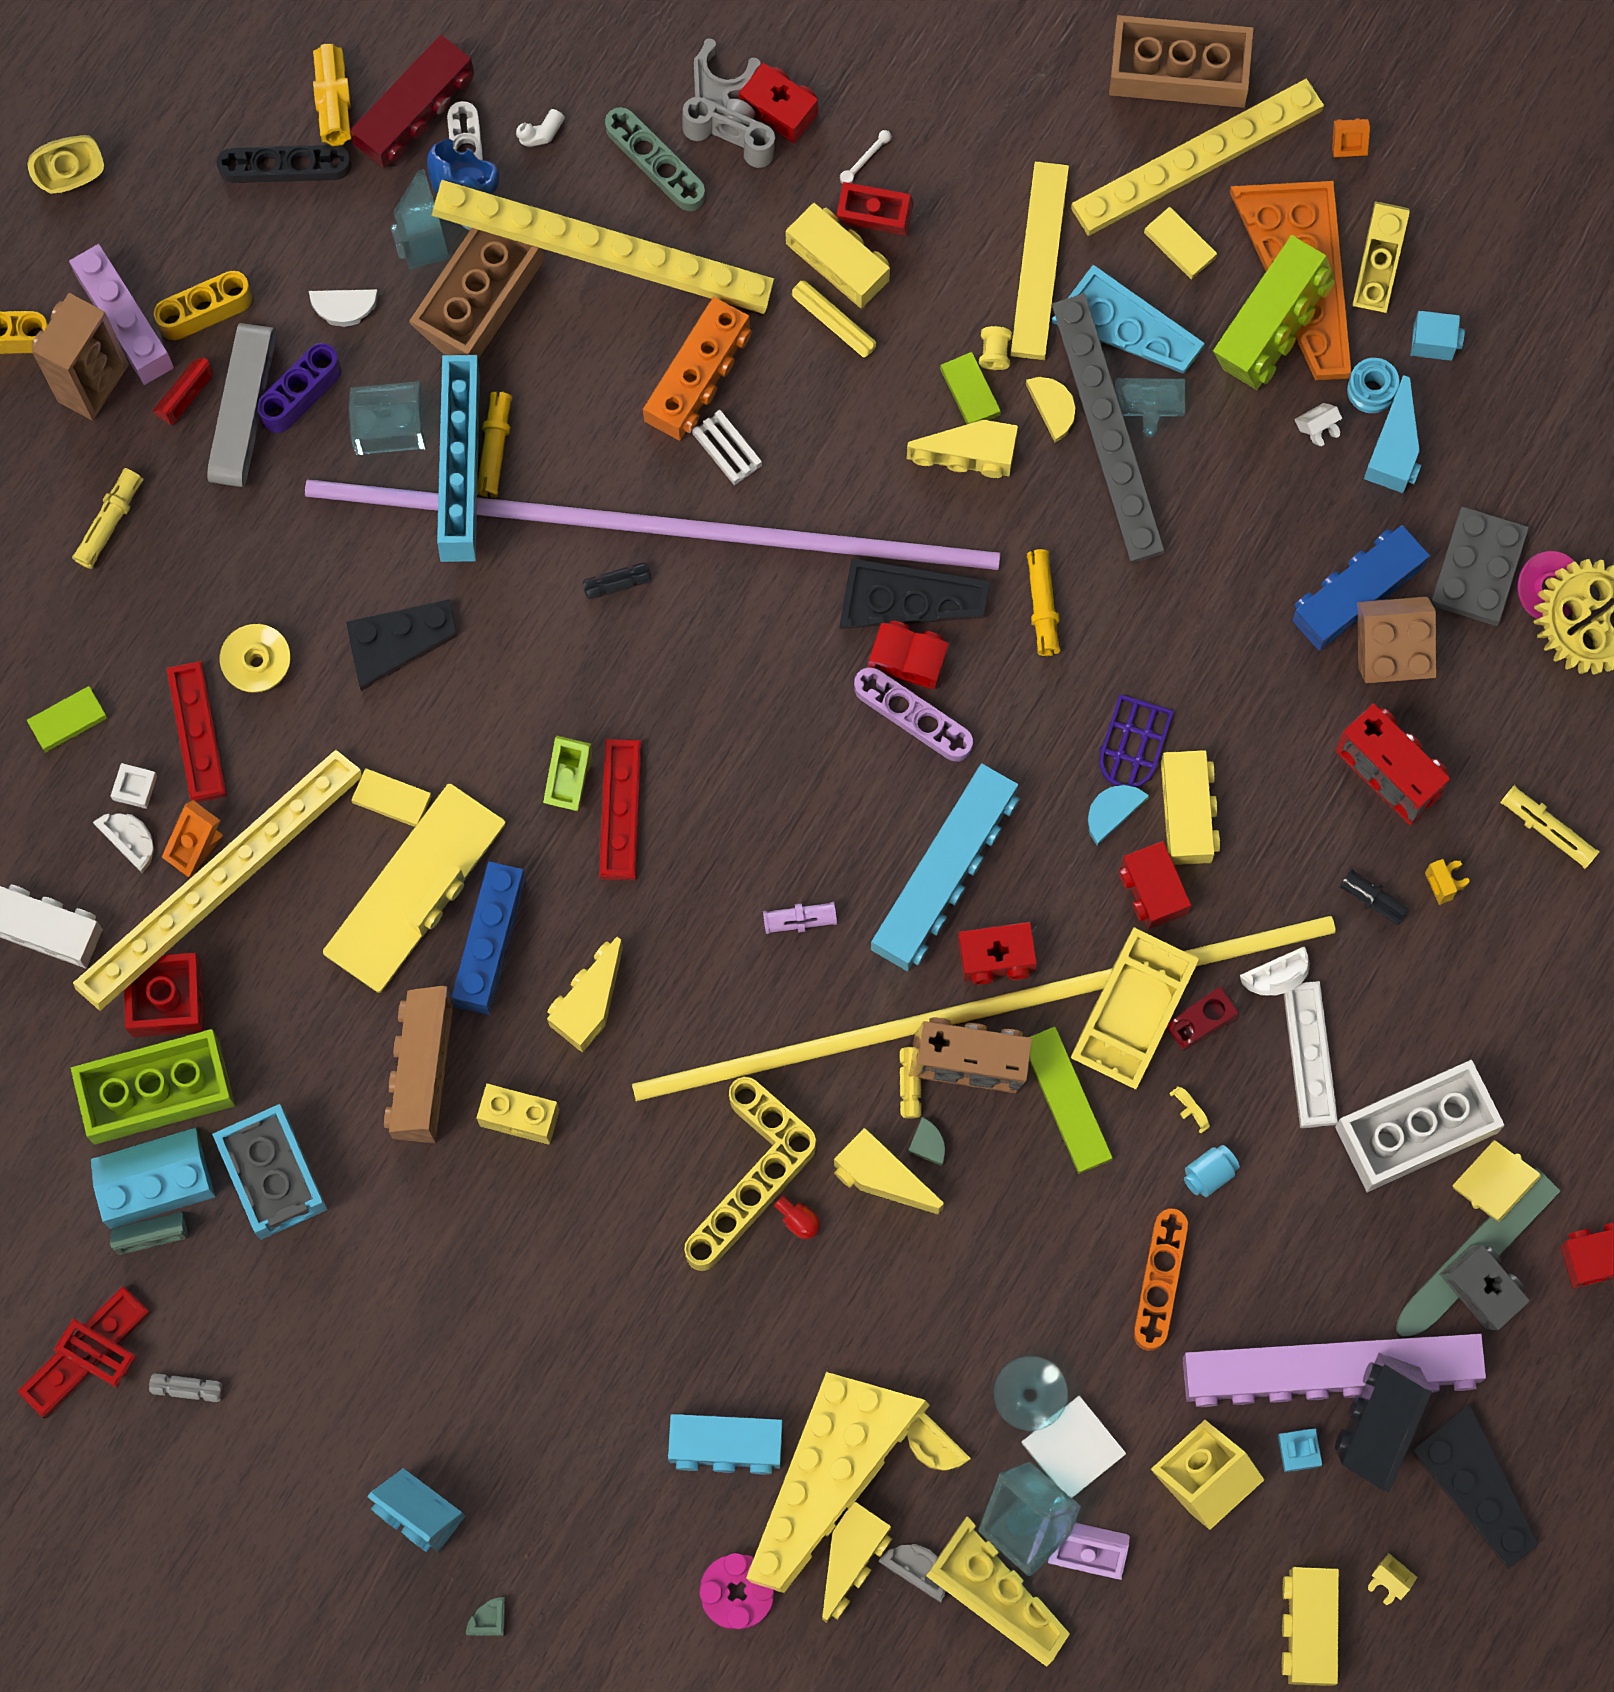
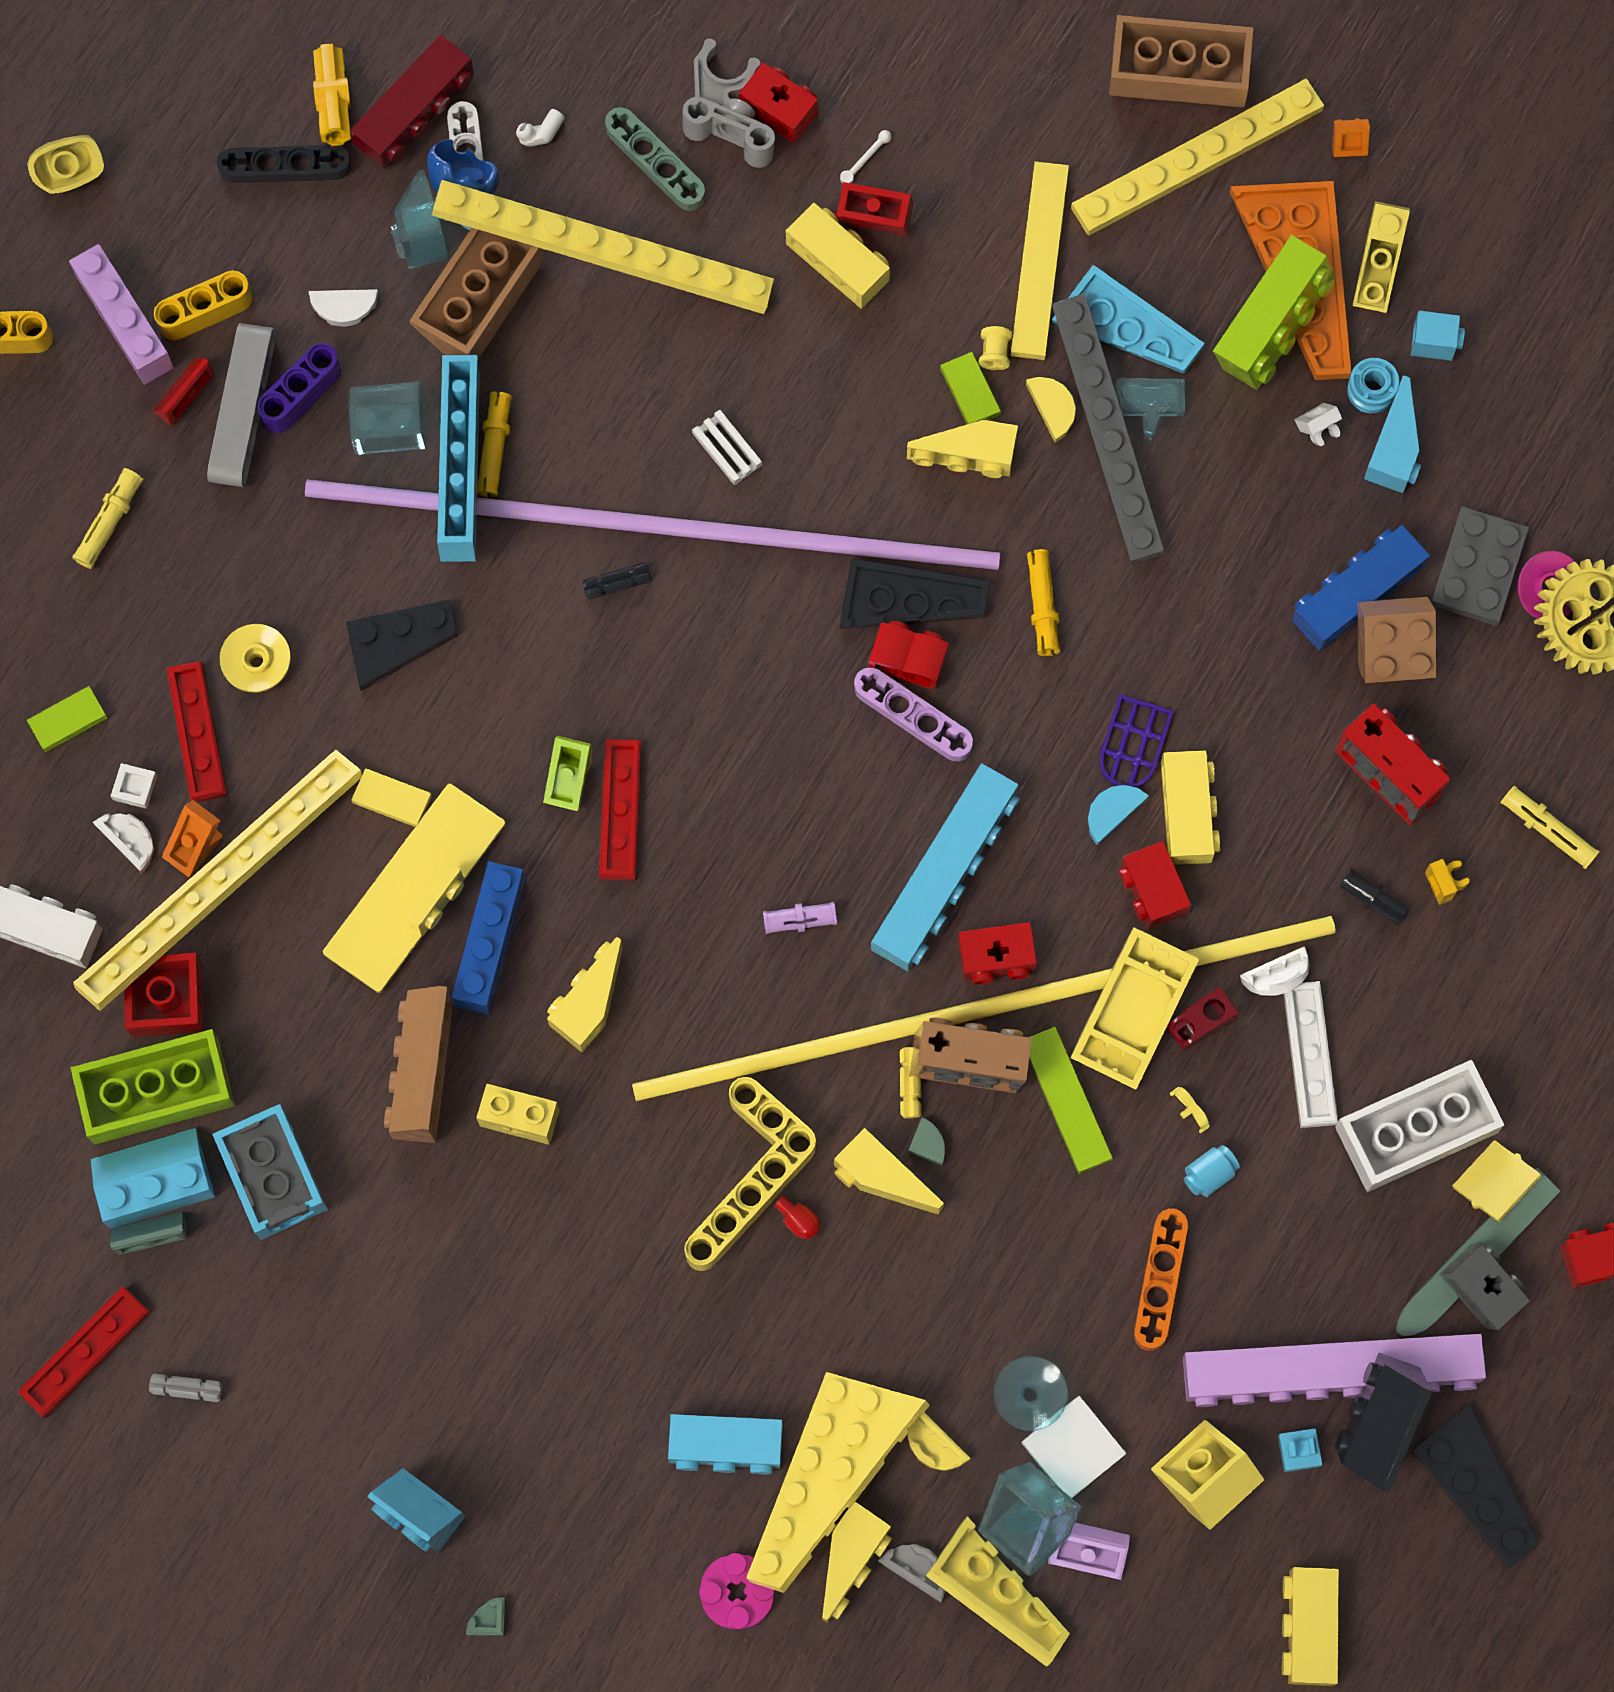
medium nougat brick [32,293,129,421] -> none
red tile [53,1318,137,1389] -> none
orange brick [643,296,752,441] -> none
light yellow axle [792,280,876,357] -> none
light yellow tile [1144,207,1217,280] -> none
light yellow tile [1368,1553,1418,1605] -> none

